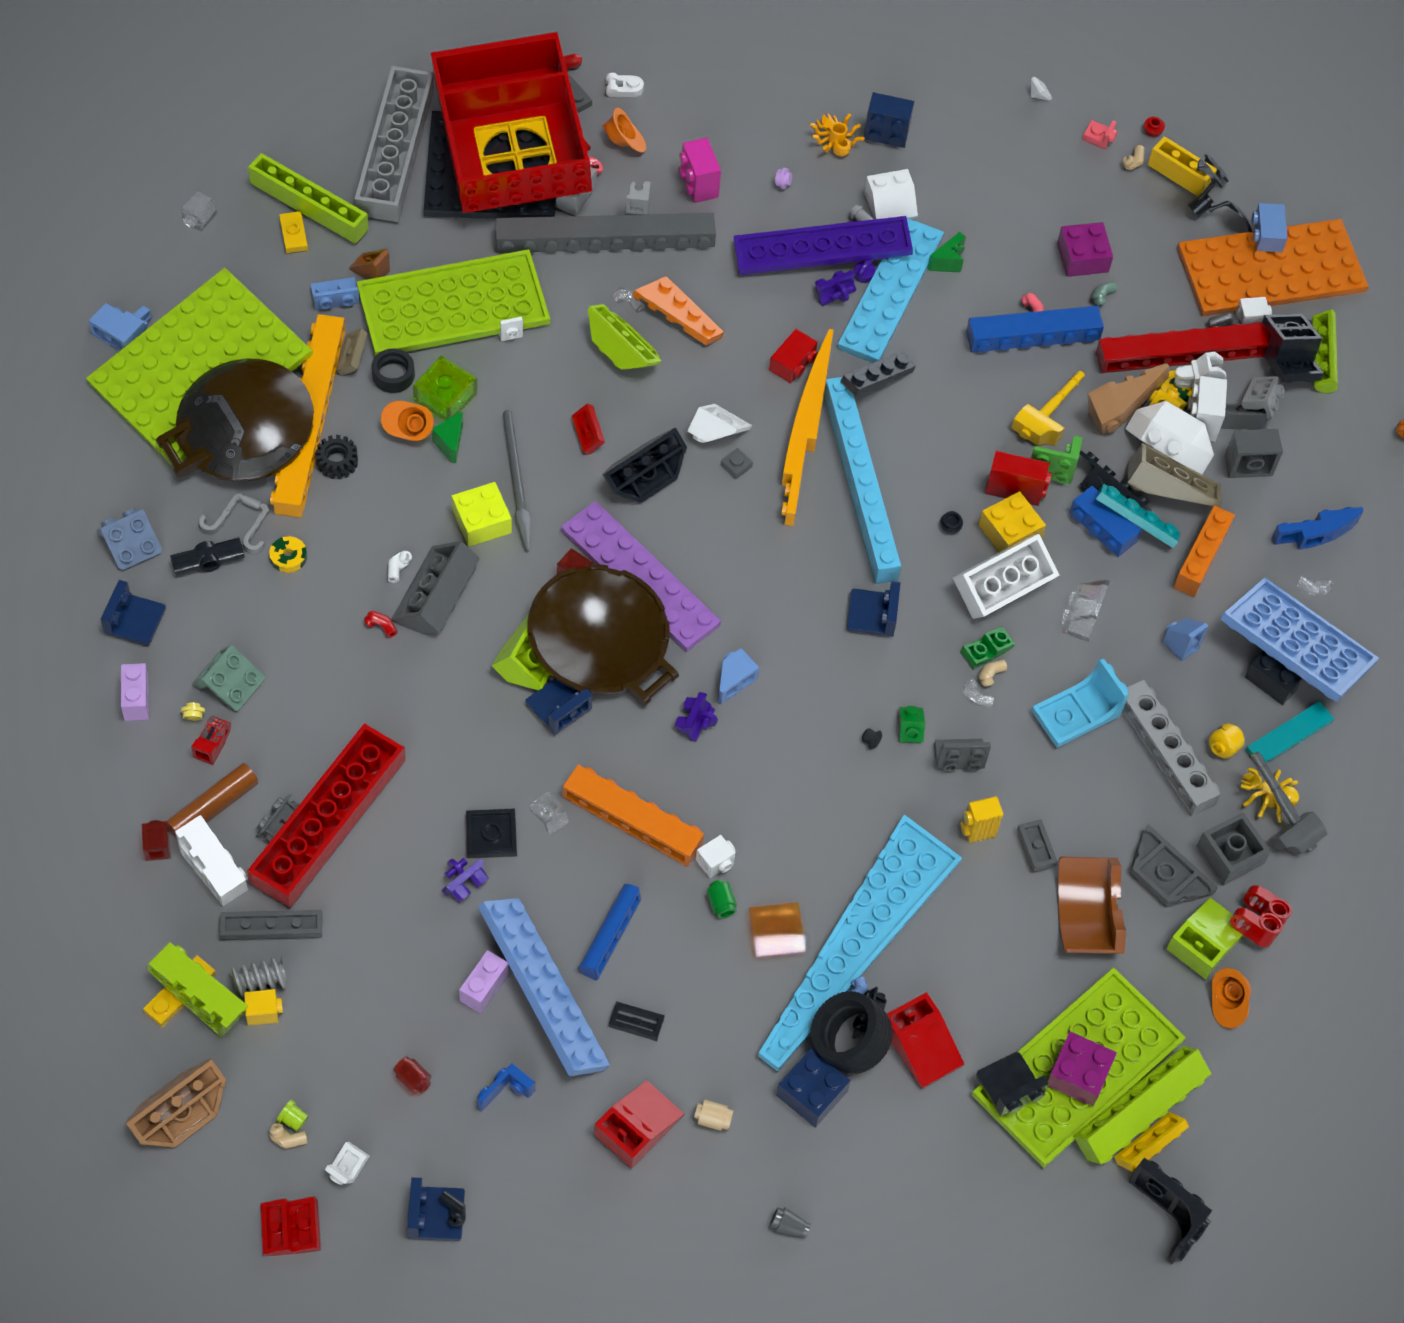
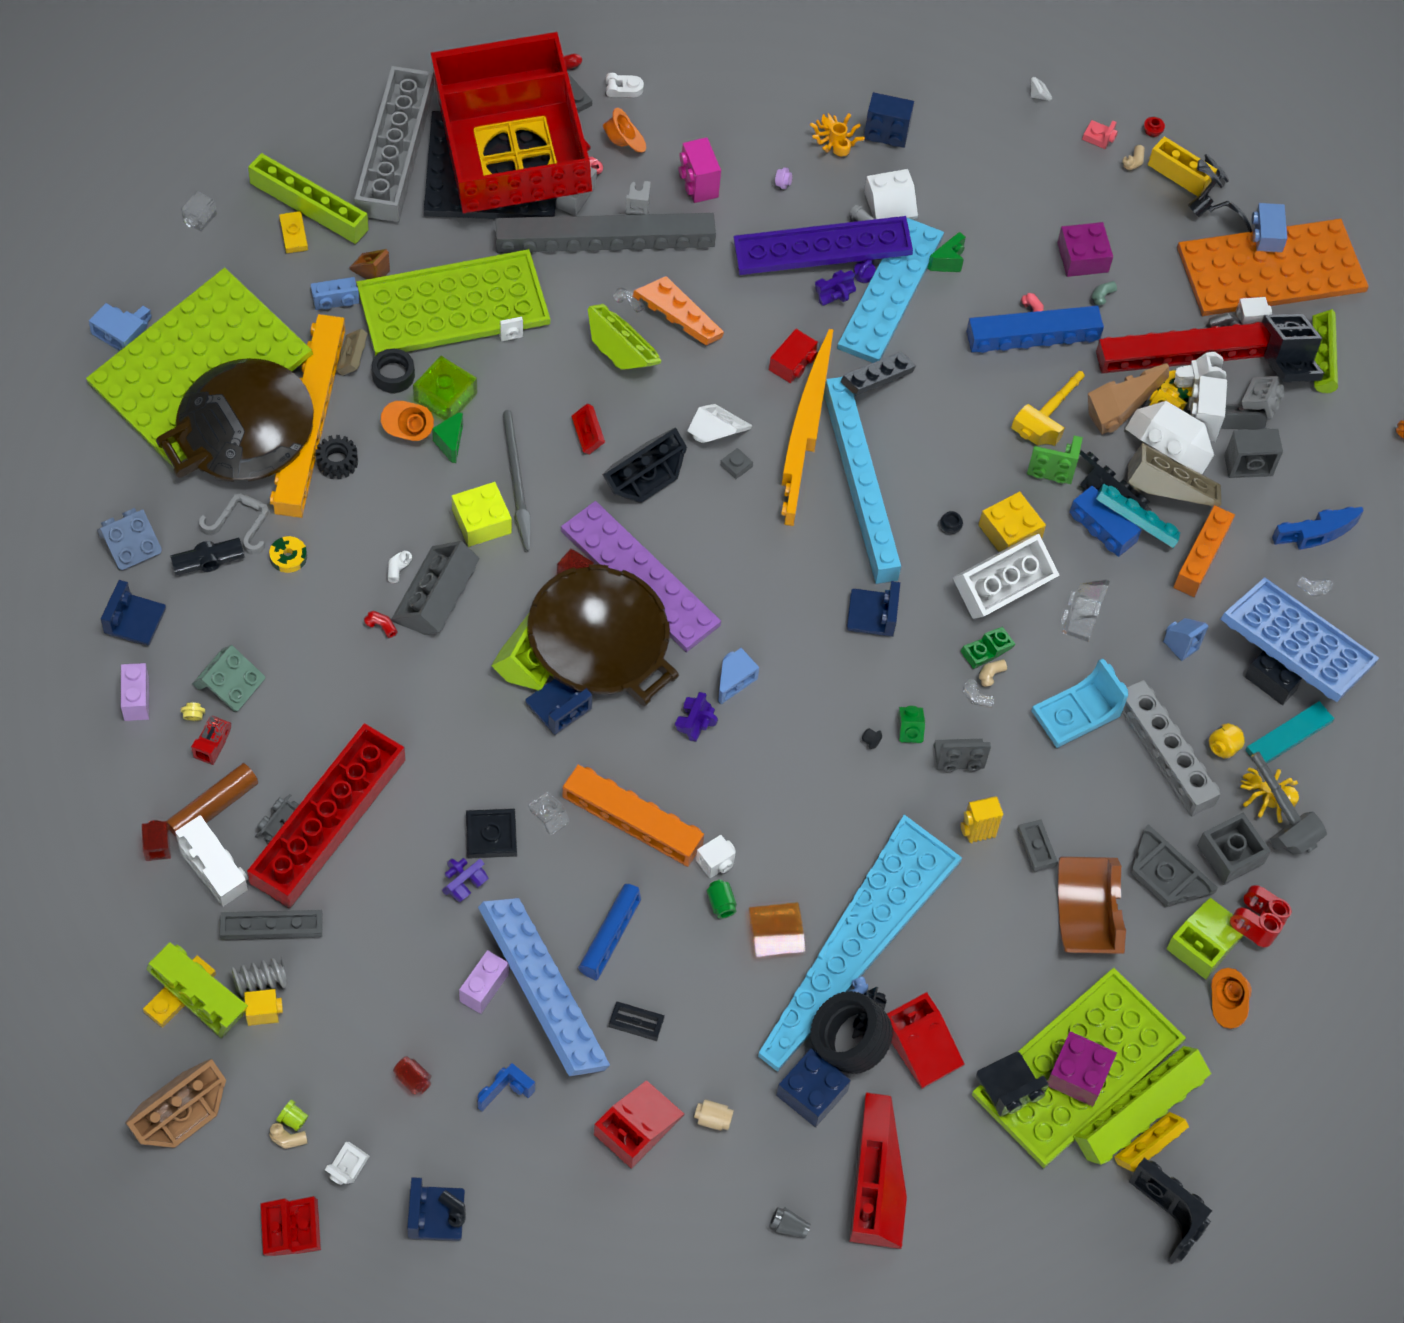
red brick [985,451,1052,506] -> none
none -> red wedge [849,1092,907,1249]

